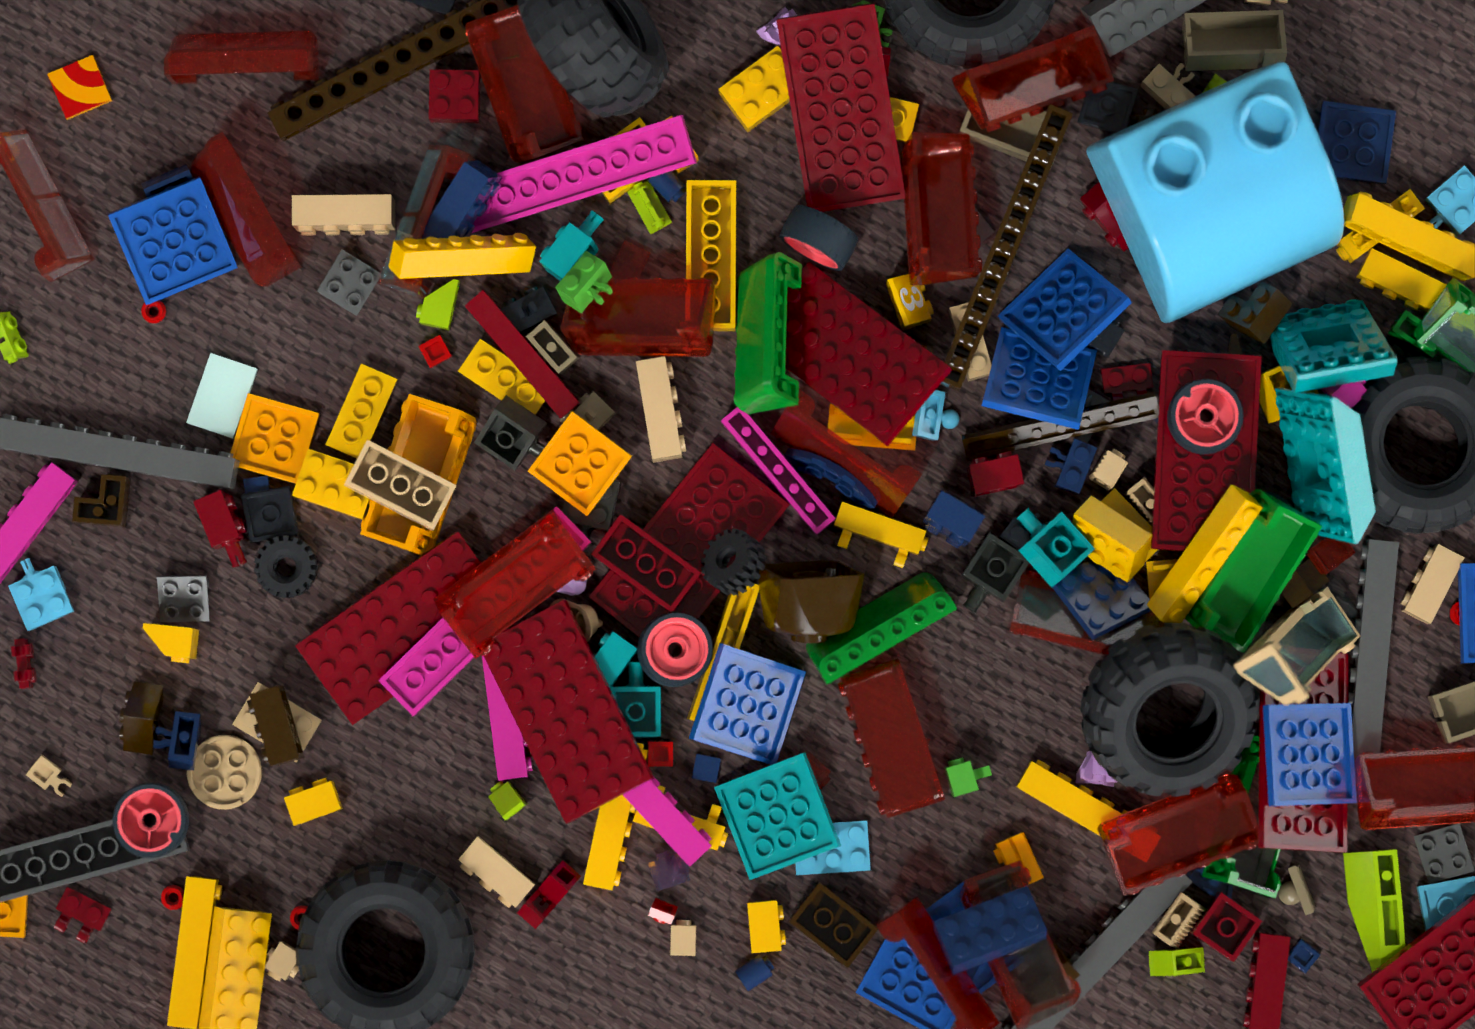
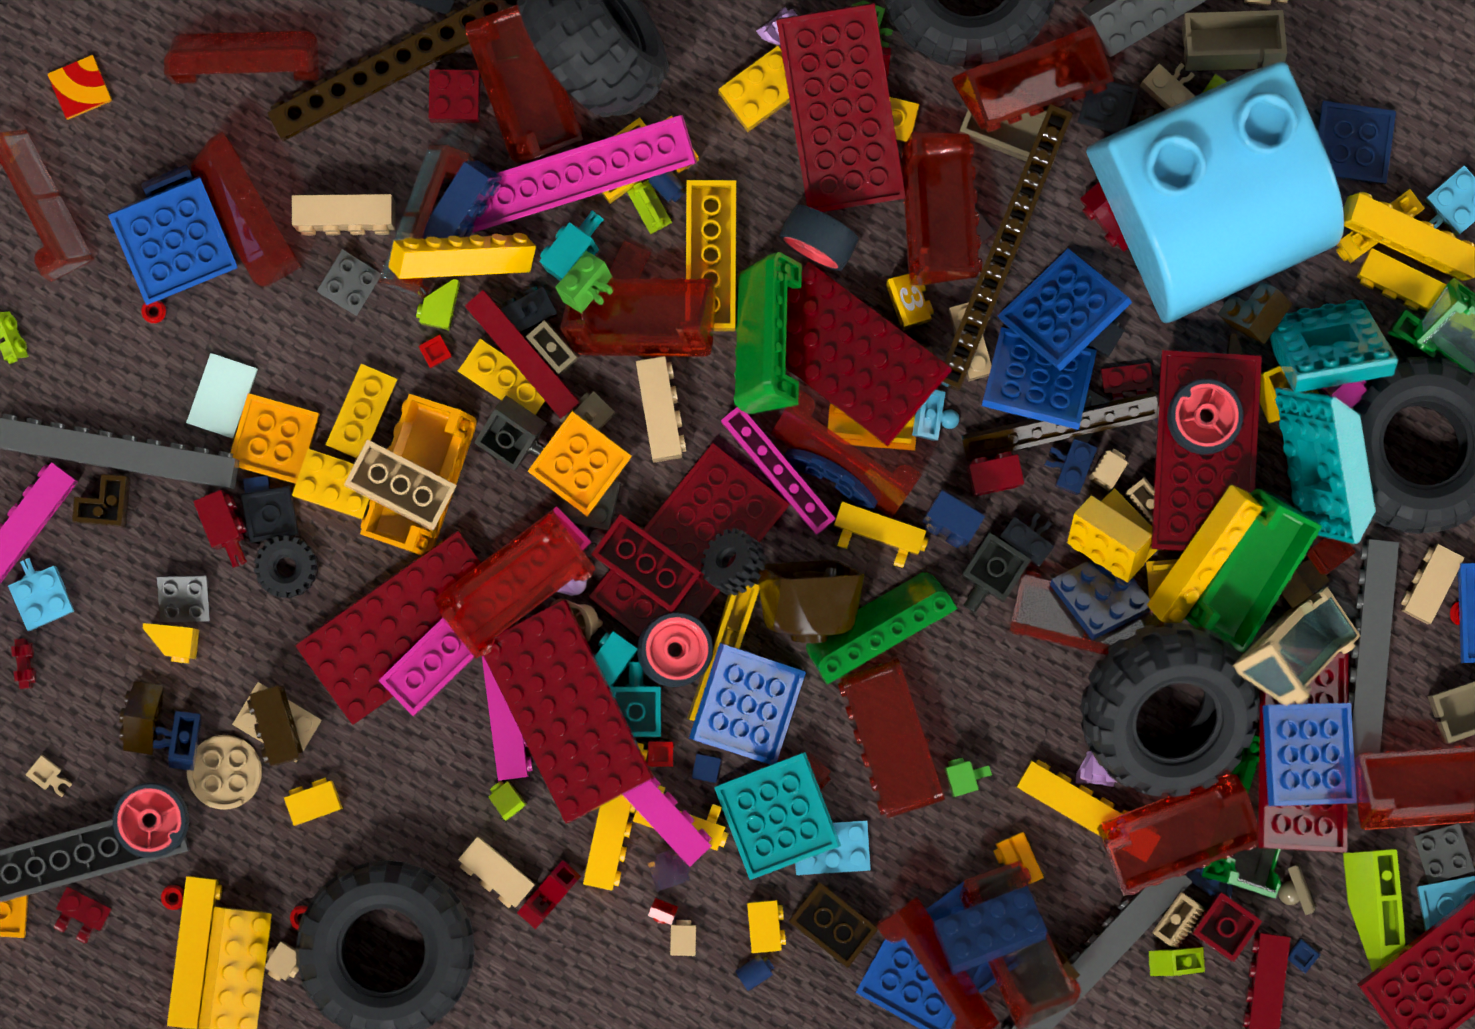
teal brick [1016,508,1095,587] -> none

